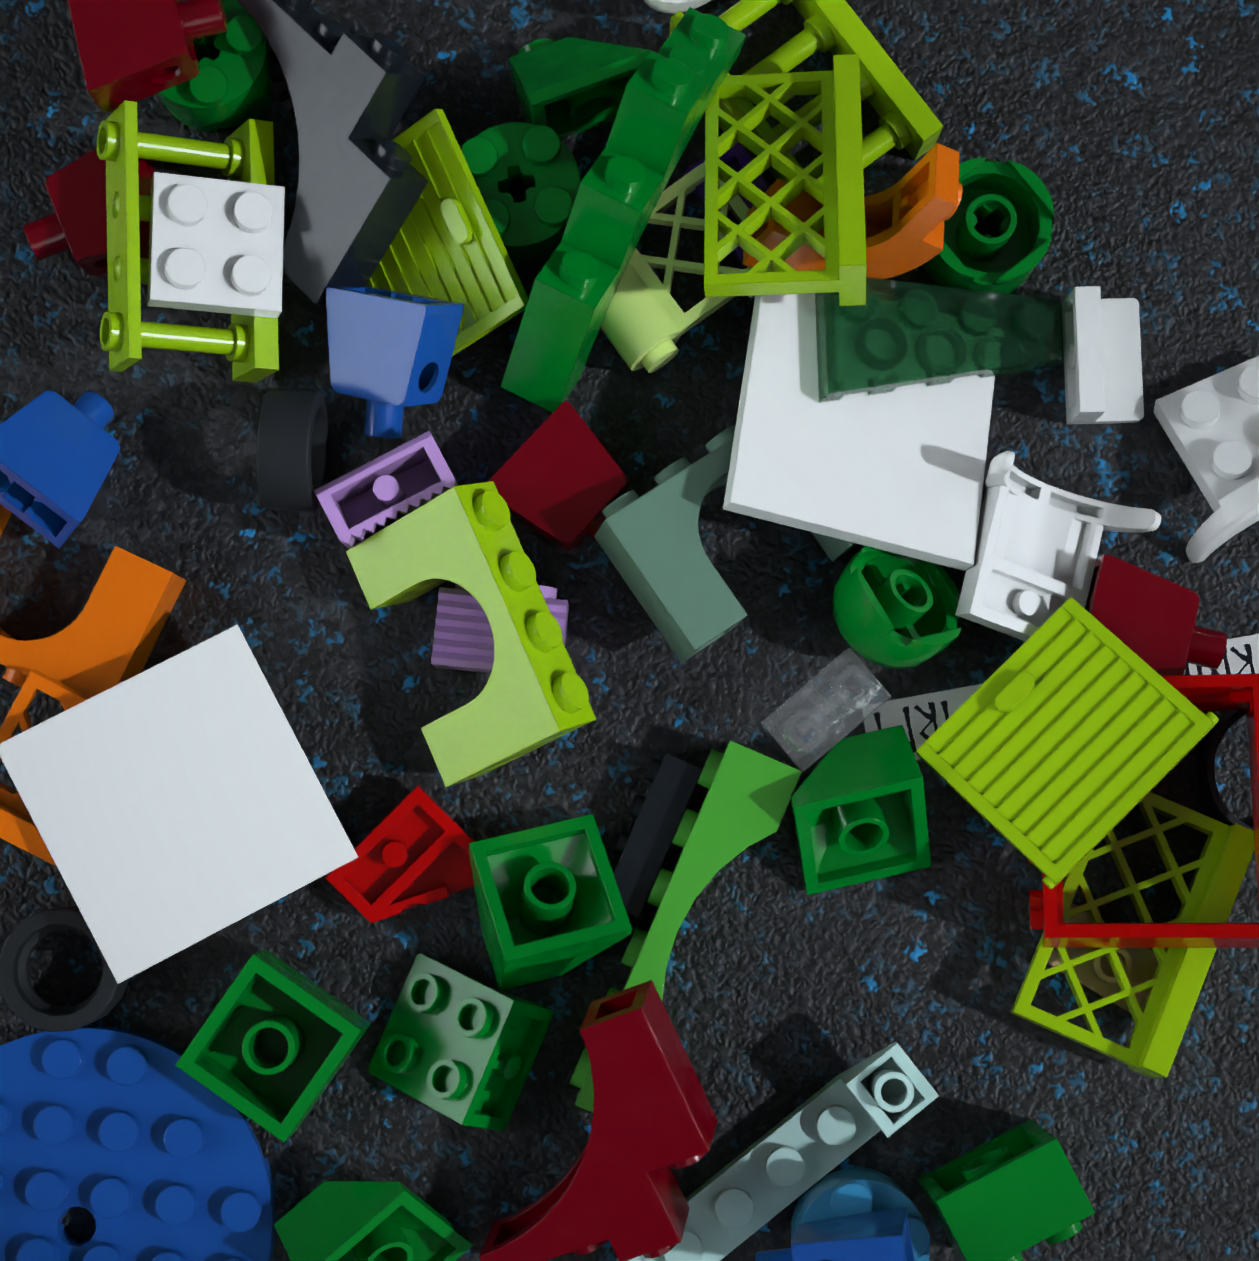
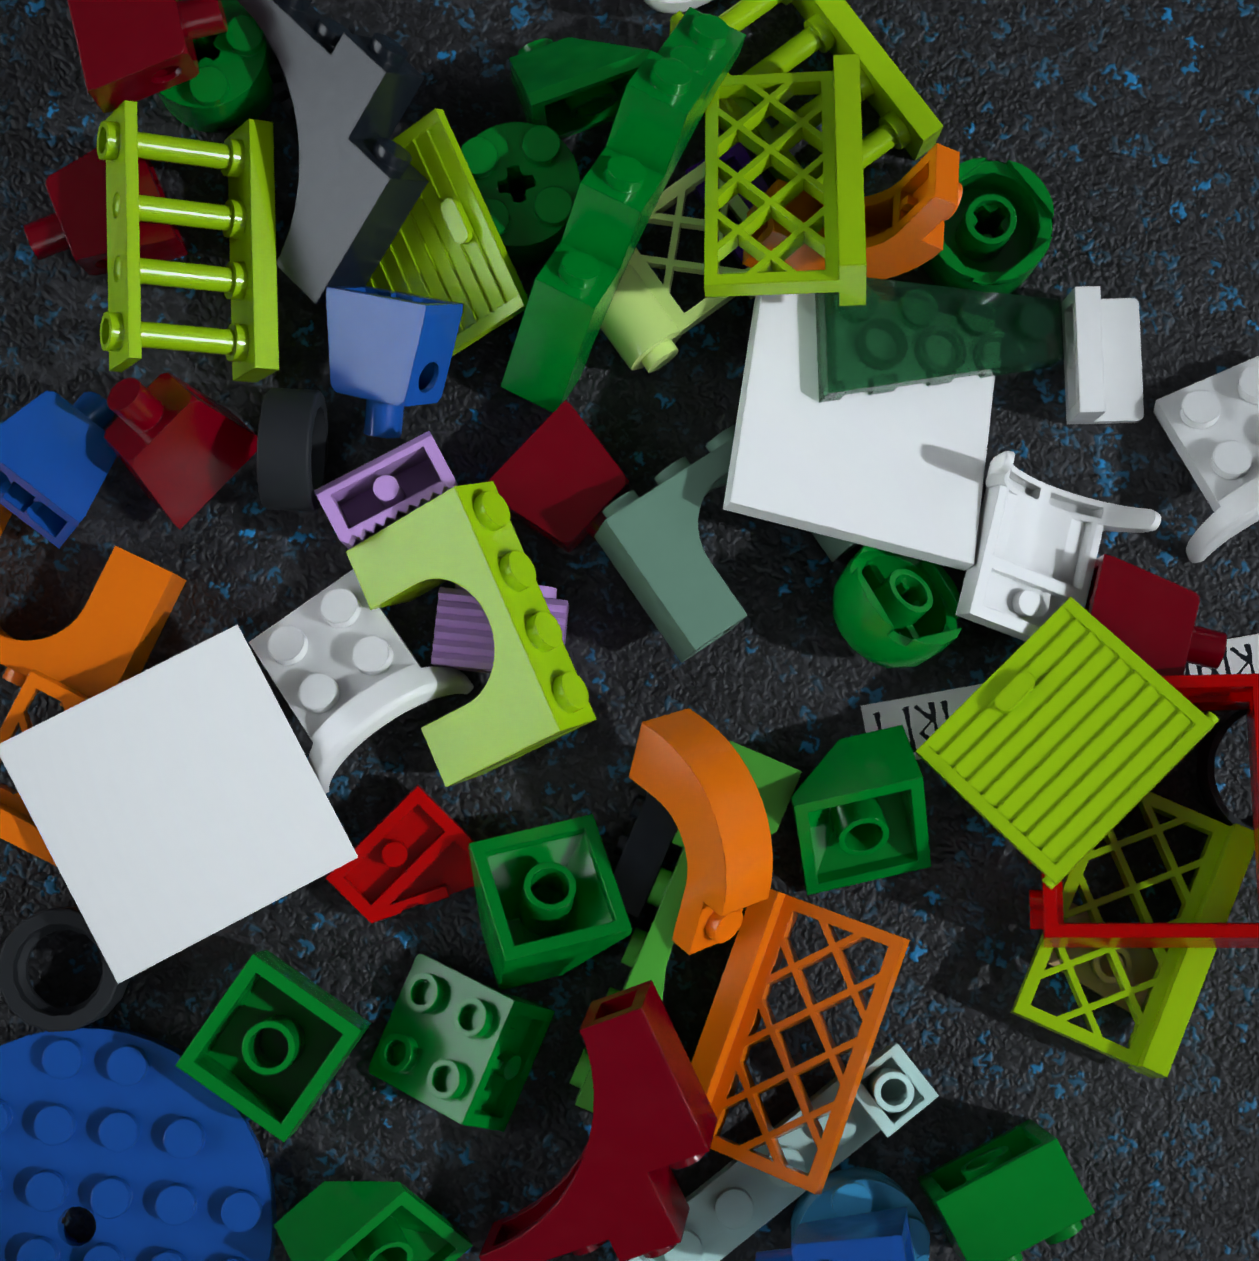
white plate [147,172,285,318] -> none
clear hips [759,647,892,772] -> none
none -> dark red torso [104,372,258,530]
none -> white piece [249,569,474,794]
none -> orange arch [629,708,773,955]
none -> orange fence [691,888,910,1195]

